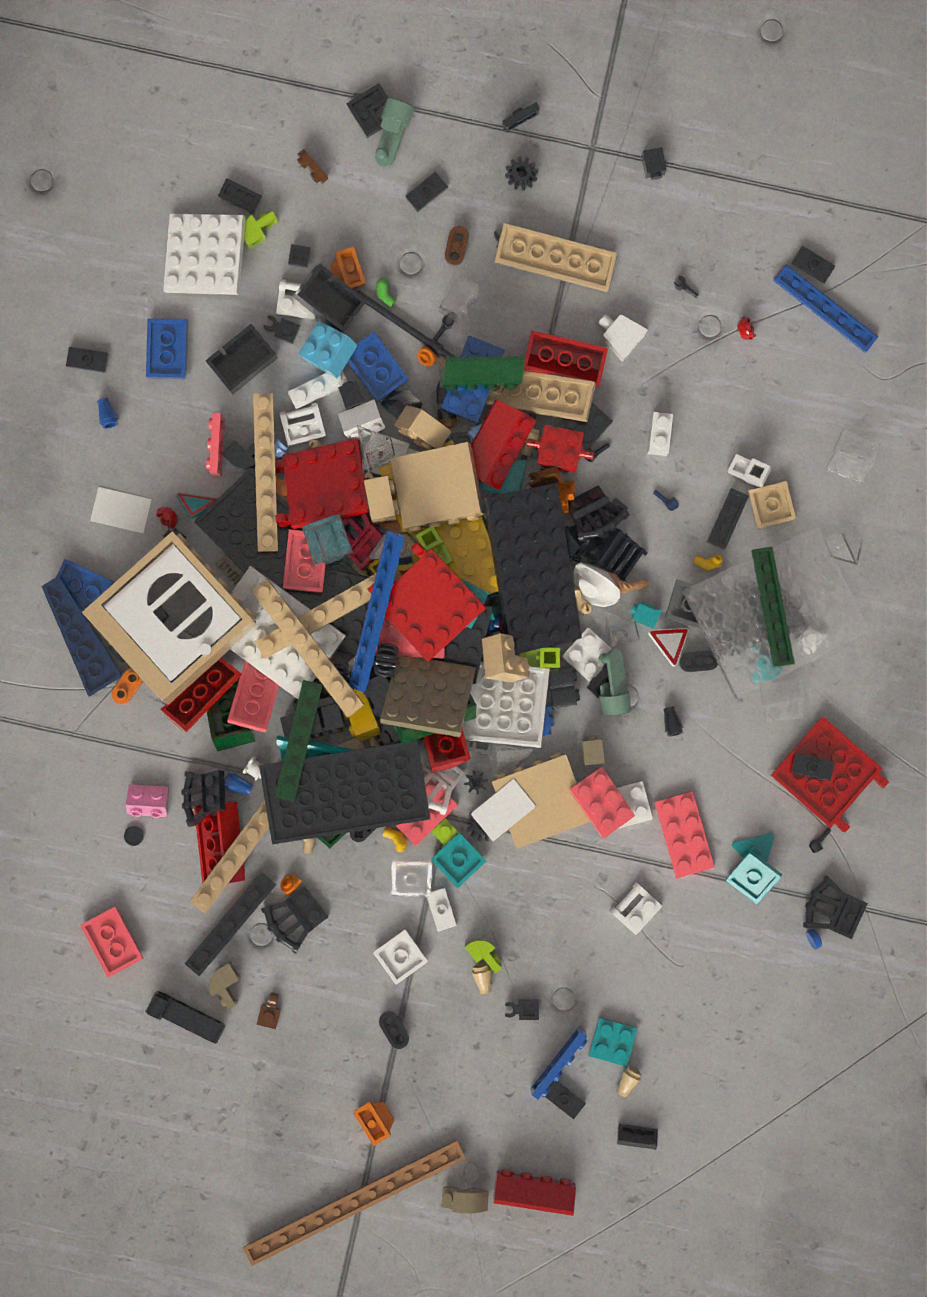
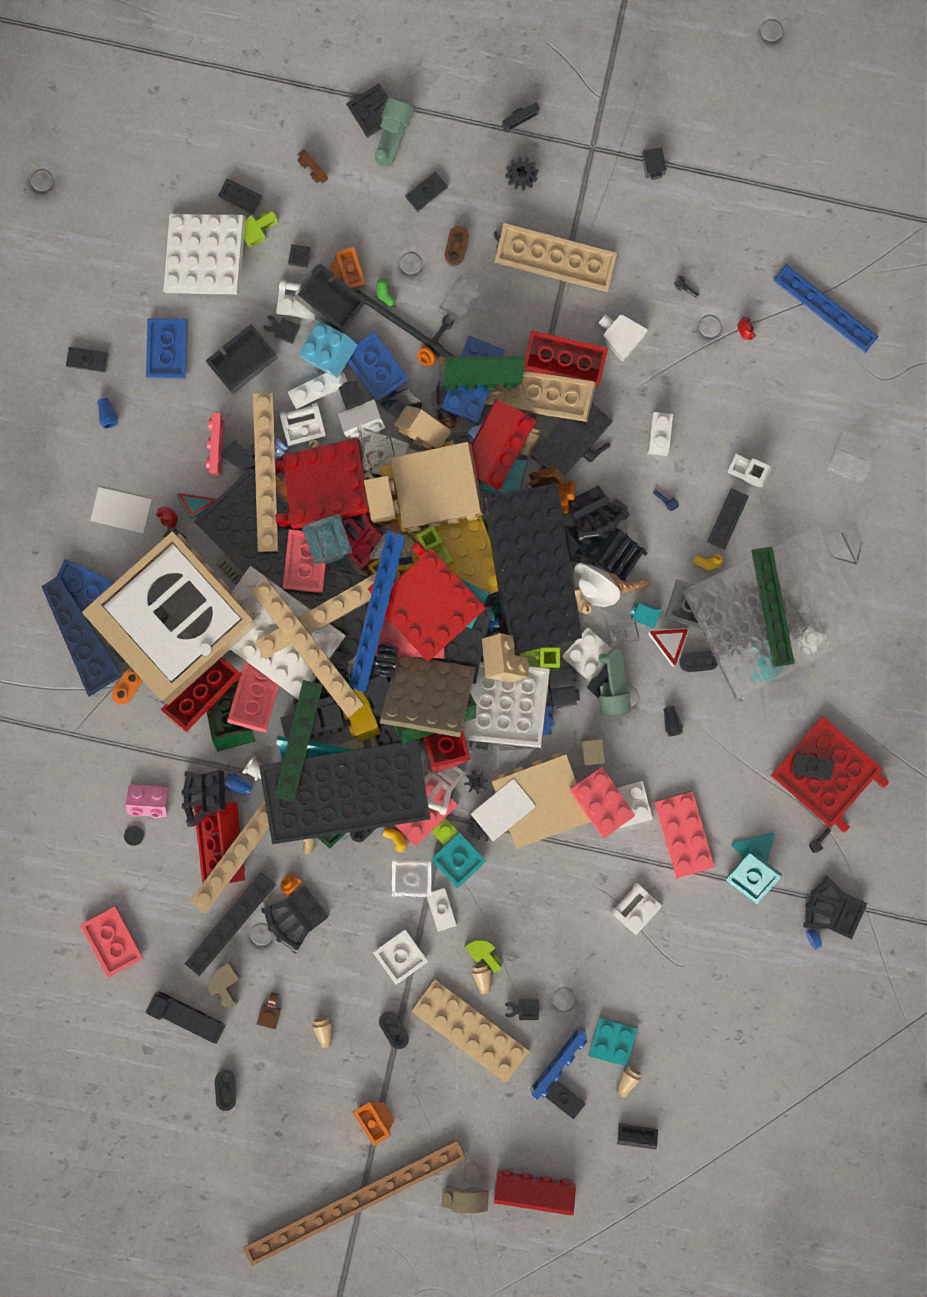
red plate [526,425,594,473] -> none
tan plate [747,481,796,529] -> none
black plate [791,245,835,284] -> none
none -> black plate [215,1070,237,1111]
none -> tan cone [312,1016,332,1048]
none -> tan plate [411,979,530,1083]

